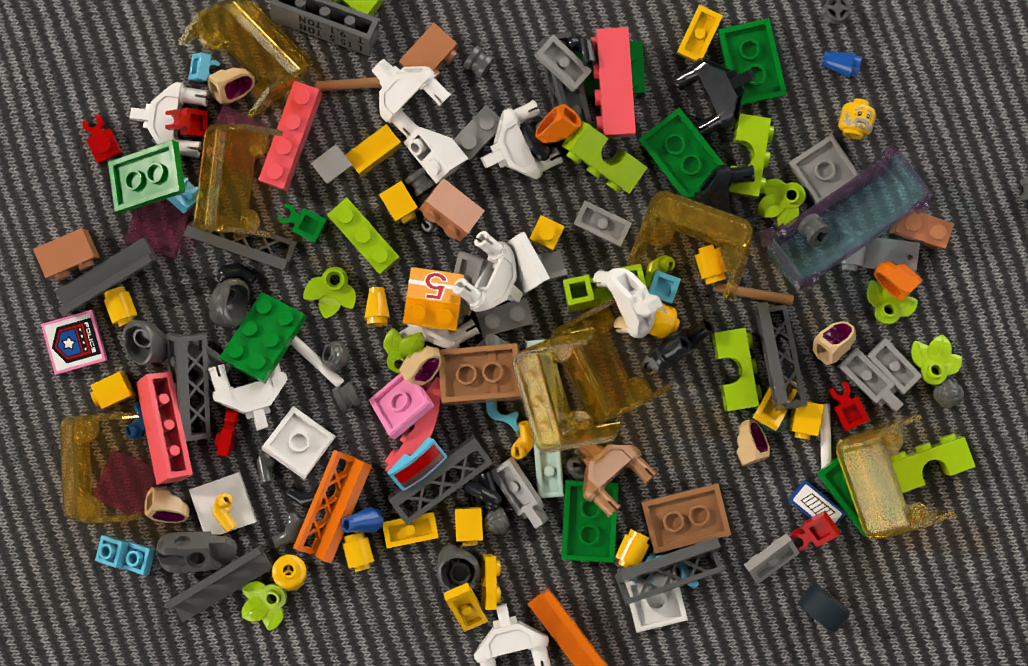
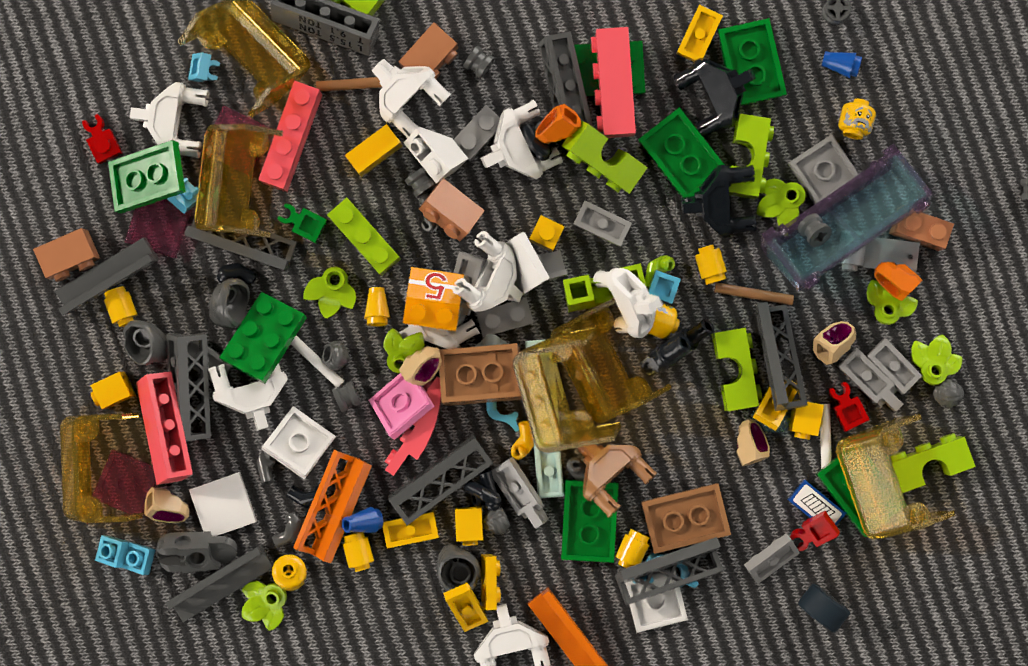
tile [41,310,108,375] -> none
blue arm [125,401,146,439] -> none
red plate [165,108,208,138] -> none
tan rock [207,67,255,104] -> none
yellow arm [212,493,237,533] -> none
red plate [214,410,240,457] -> none
light grey panel [311,144,354,184] -> none
yellow brick [379,181,419,224] -> none
slope [387,437,447,491] -> none
light grey plate [534,34,592,92] -> none
black arm [566,35,596,67] -> none
clear yellow windscreen [627,191,753,302] -> none

